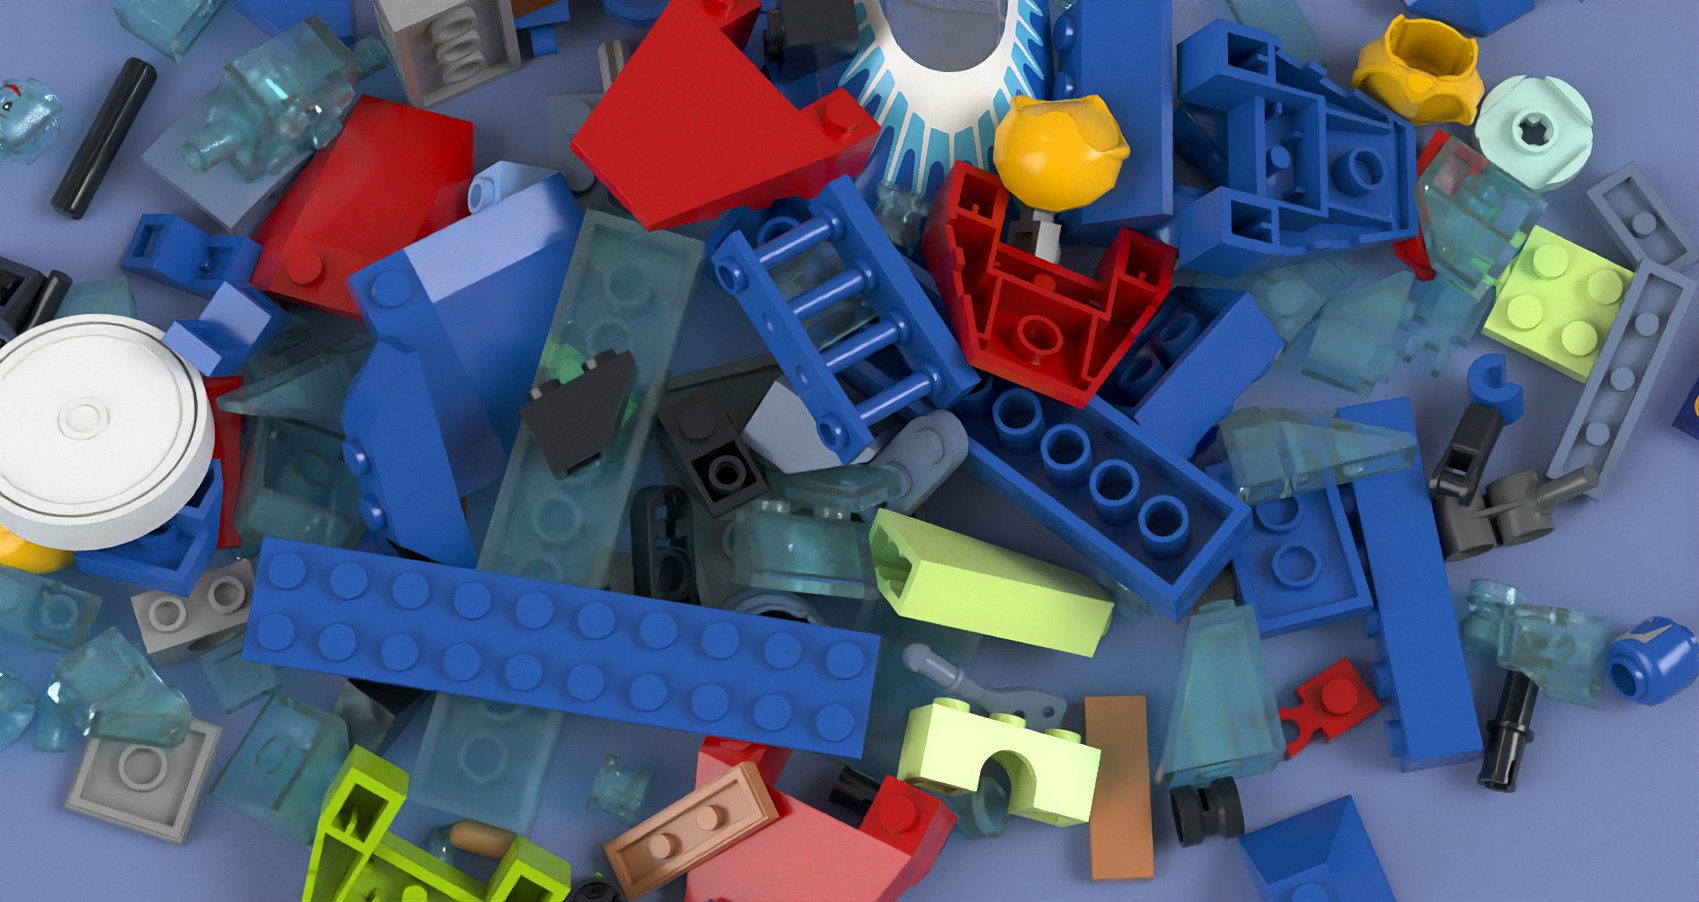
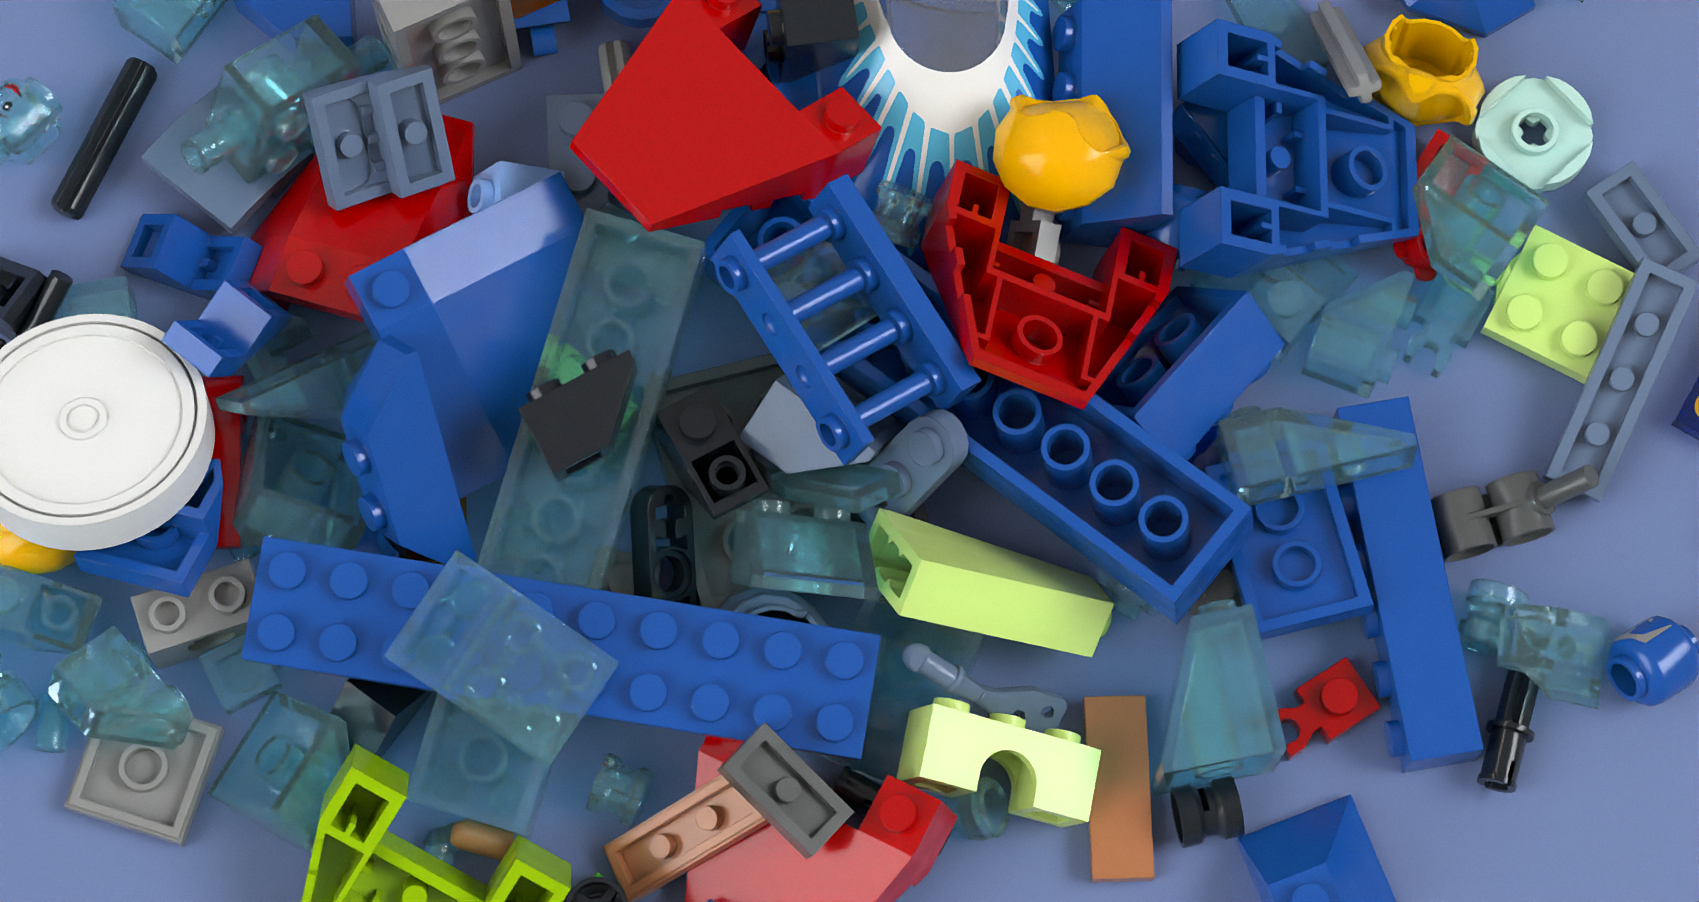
black piece [1429,353,1524,508] -> none
none -> sand blue slope [302,65,456,211]
none -> clear light blue slope [384,550,620,768]
none -> dark grey plate [717,722,854,859]
none -> light grey axle [1309,1,1382,103]

